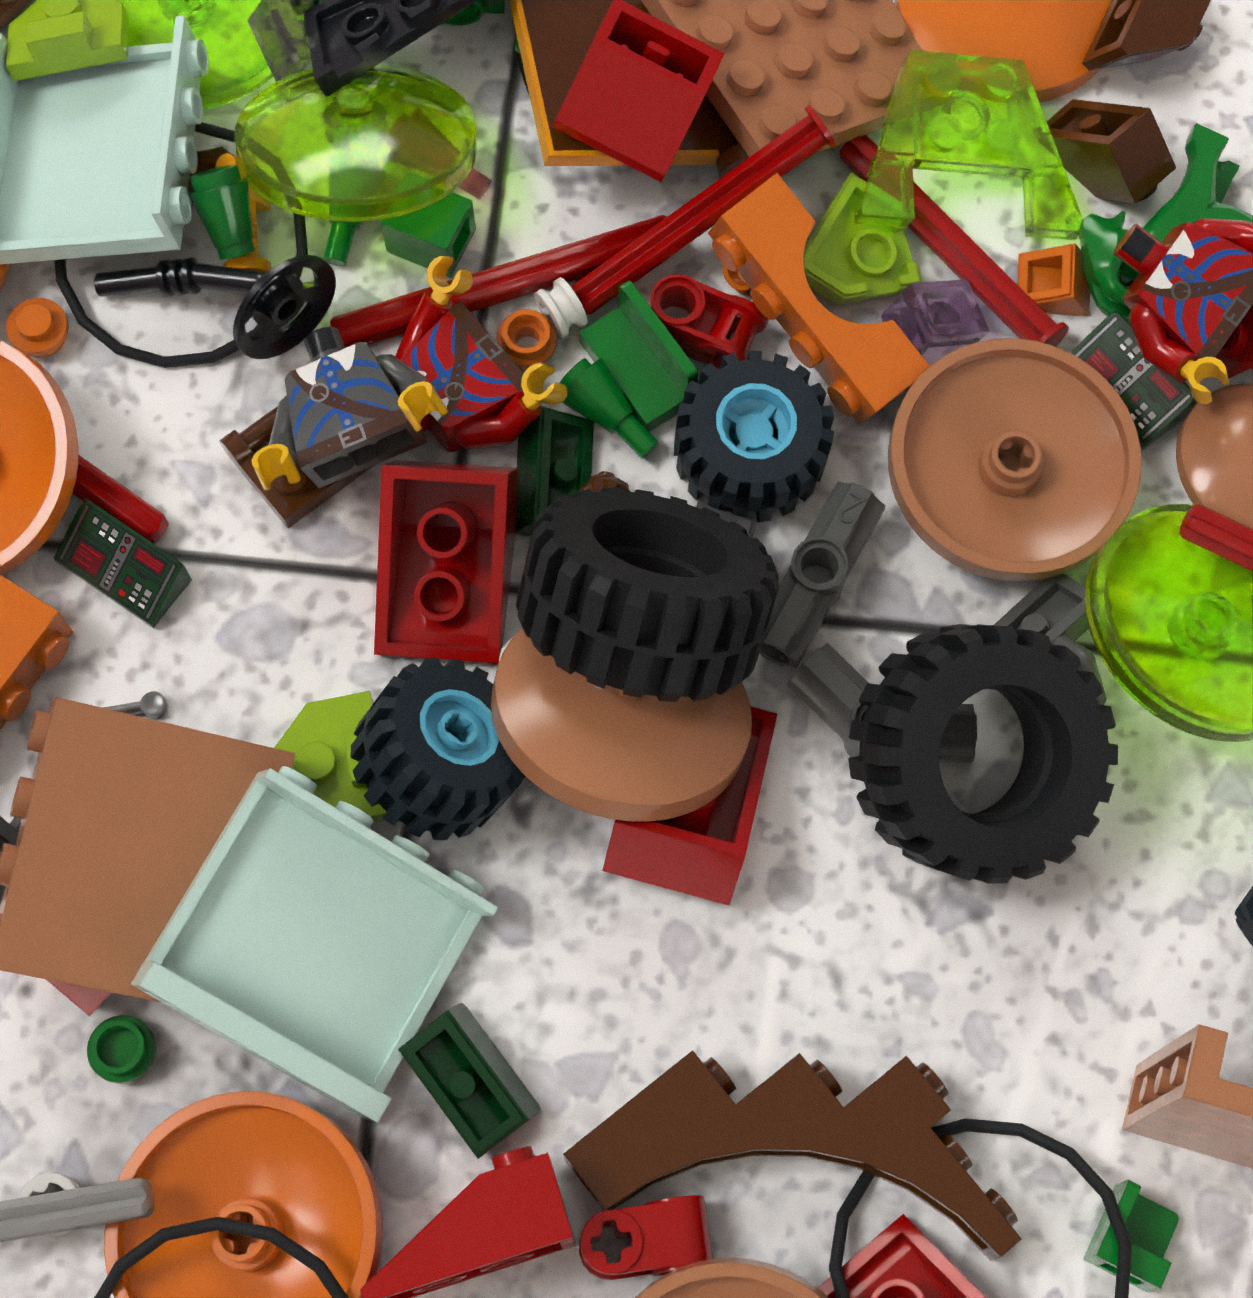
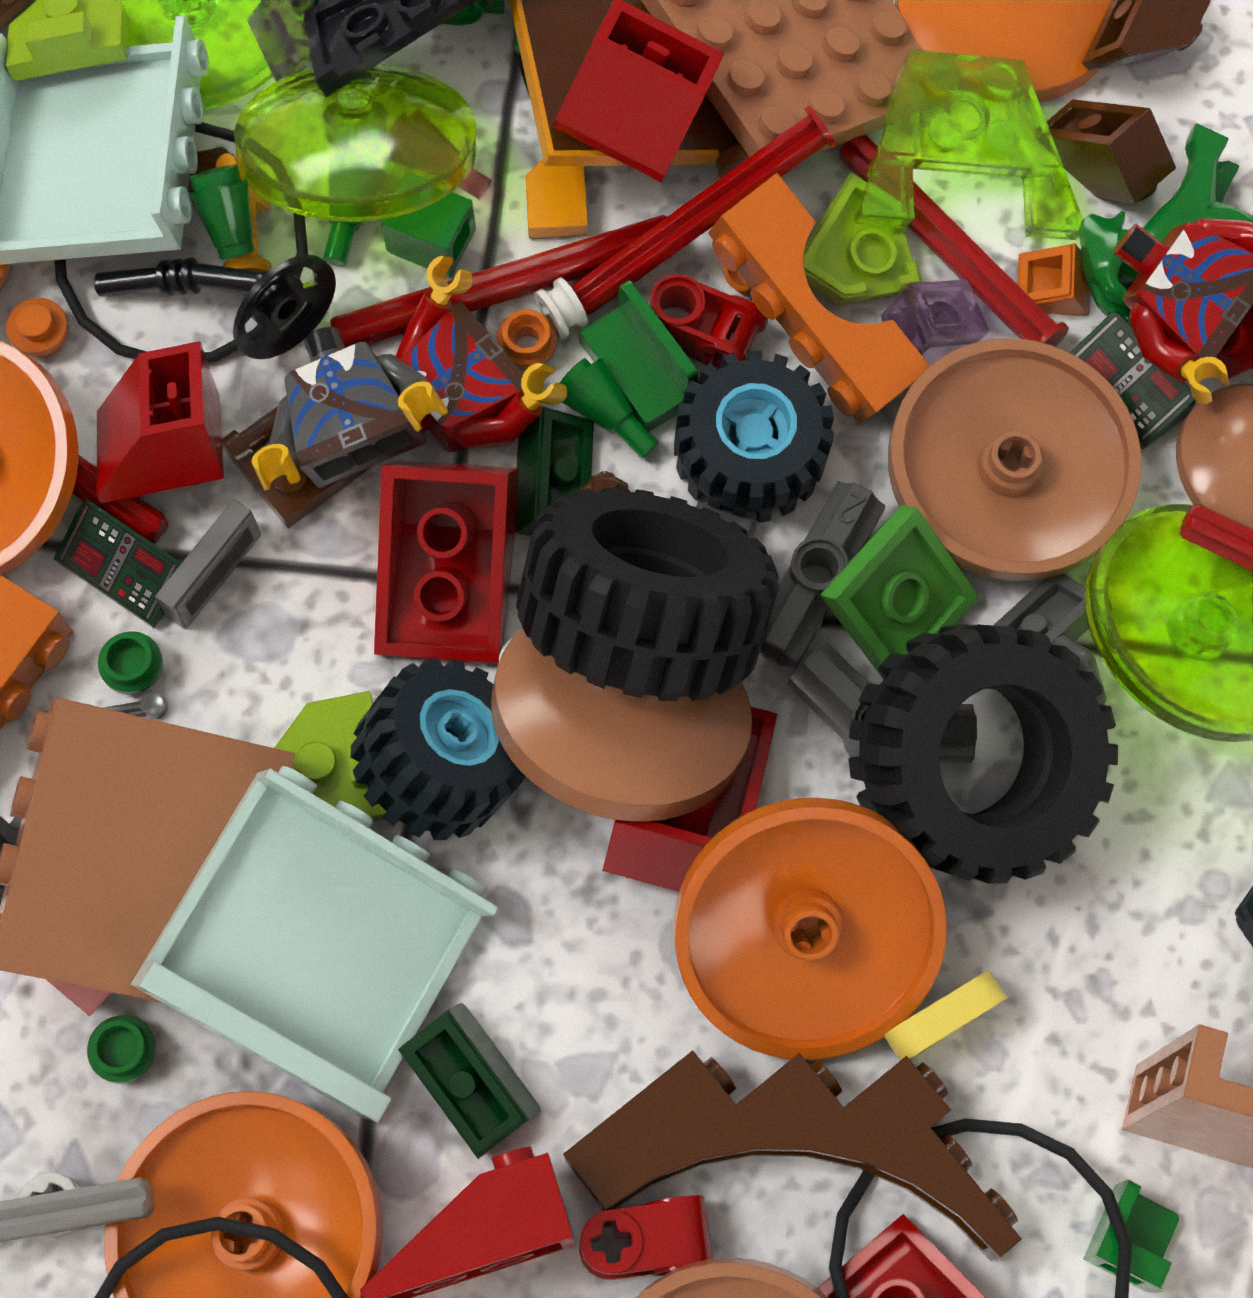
none -> red slope [96,341,224,504]
none -> green plate [98,631,163,695]
none -> flat silver tile [155,499,261,629]
none -> light orange tile [525,159,588,239]
none -> orange dish [673,797,947,1060]
none -> bright green plate [820,505,979,679]
none -> light yellow beam [884,969,1008,1061]

